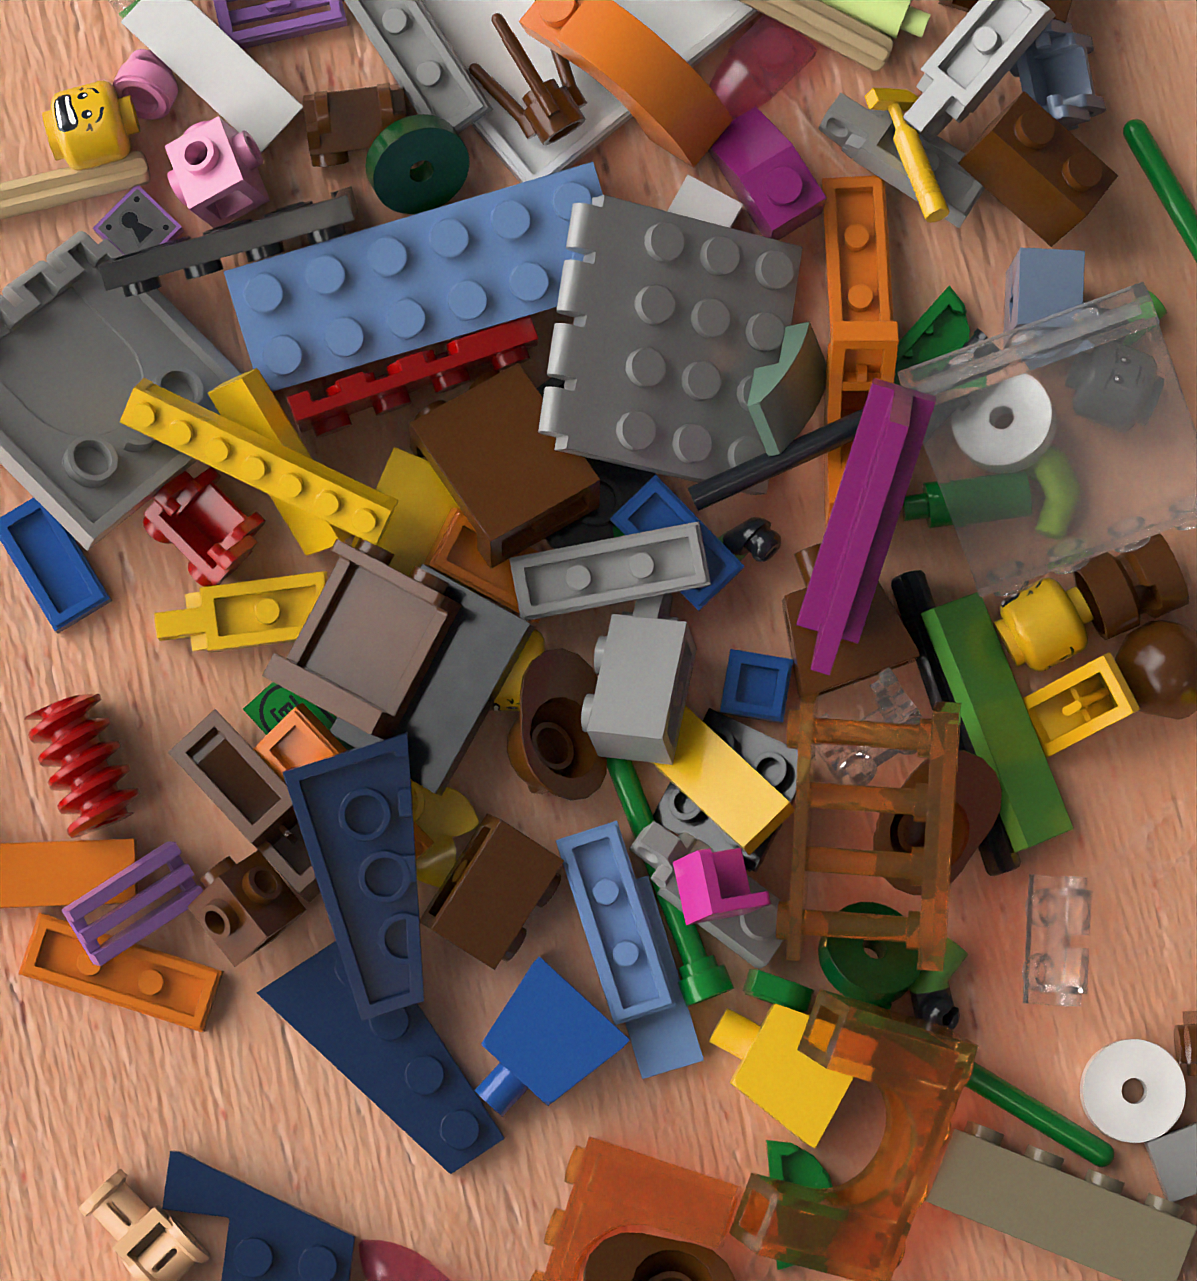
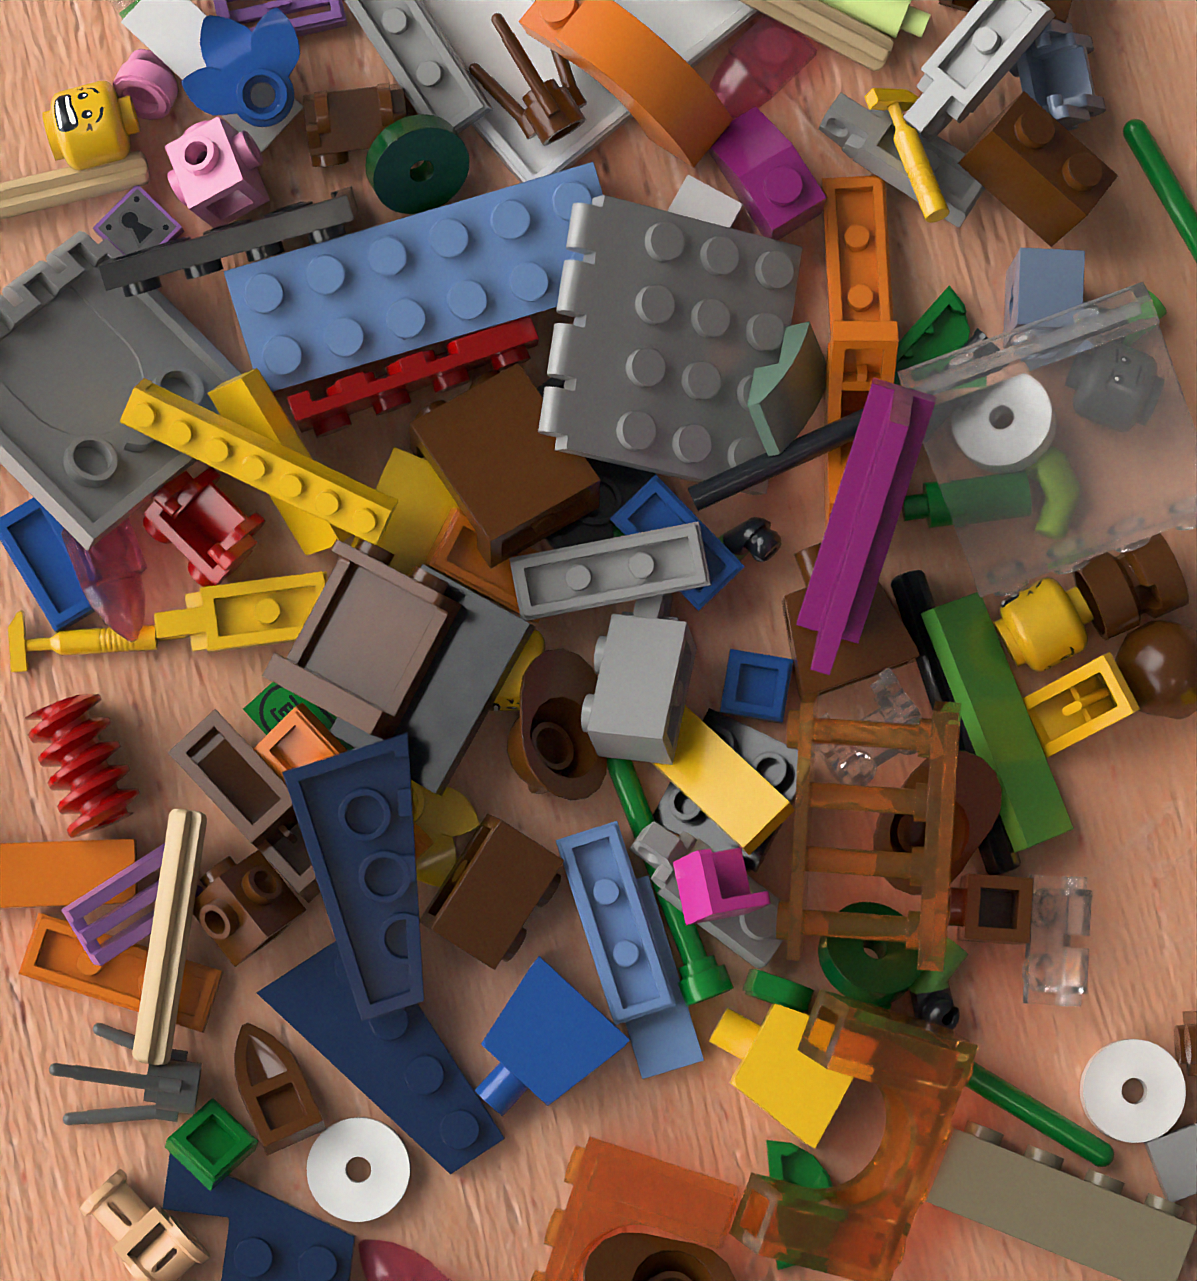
none -> yellow piece [8,610,158,672]
none -> dark grey plant [49,1023,202,1125]
none -> clear pink plate [61,517,147,642]
none -> tan axle [132,808,207,1065]
none -> green tile [165,1098,258,1191]
none -> blue plate [181,8,300,127]
none -> reddish brown plate [234,1023,326,1156]
none -> white piece [306,1117,411,1222]
none -> reddish brown brick [947,873,1034,945]

